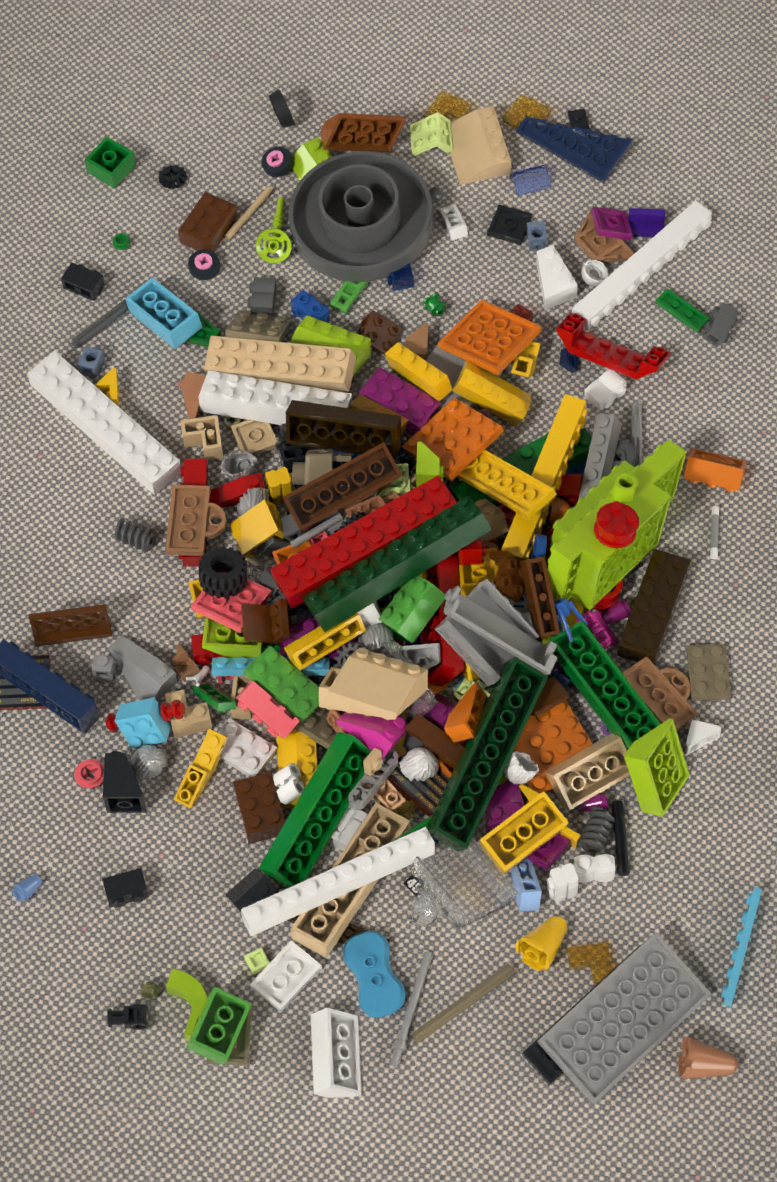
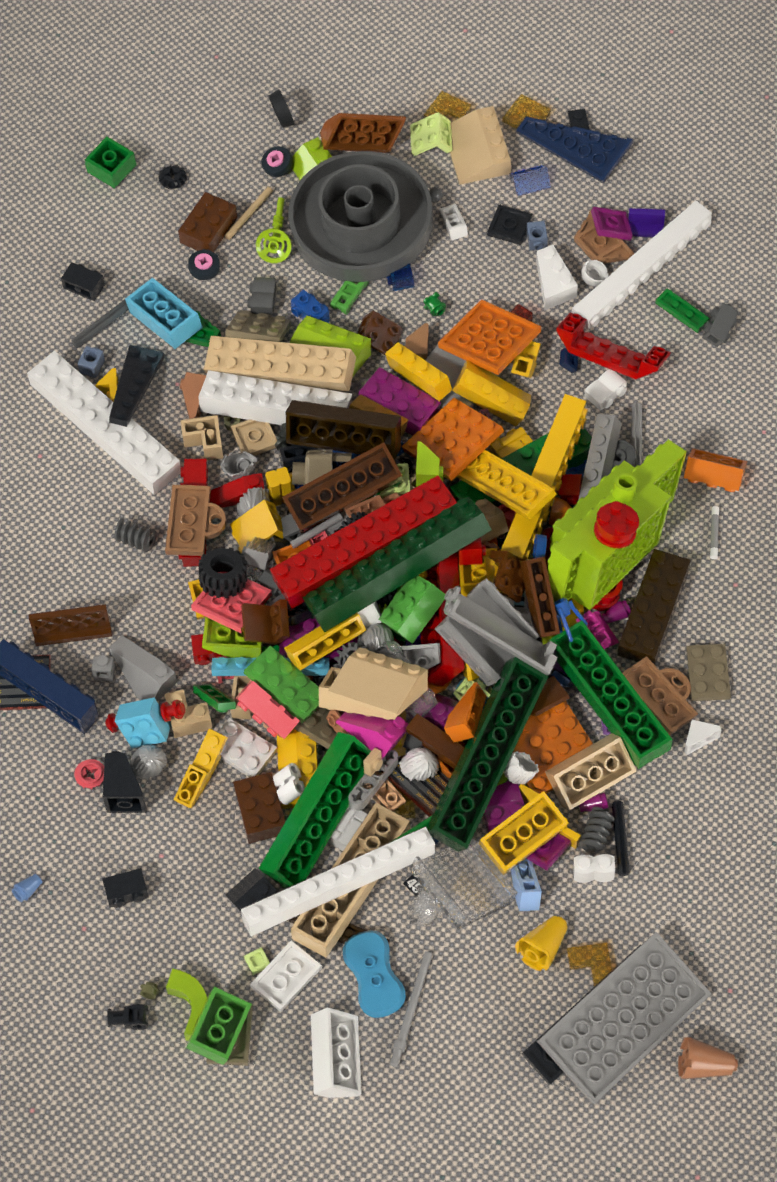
green plate [112,233,131,250] -> none
medium nougat slope [171,644,200,682] -> none
white bar [186,666,210,687] -> none
dark tan axle [412,965,515,1043] -> none
white brick [546,863,579,903] -> none
lime slope [624,719,690,817] -> none
medium azure plate [721,887,762,1007] -> none
none -> black wing [109,345,164,427]
none -> light grey brick [241,537,276,570]
none -> yellow brick [490,427,533,459]

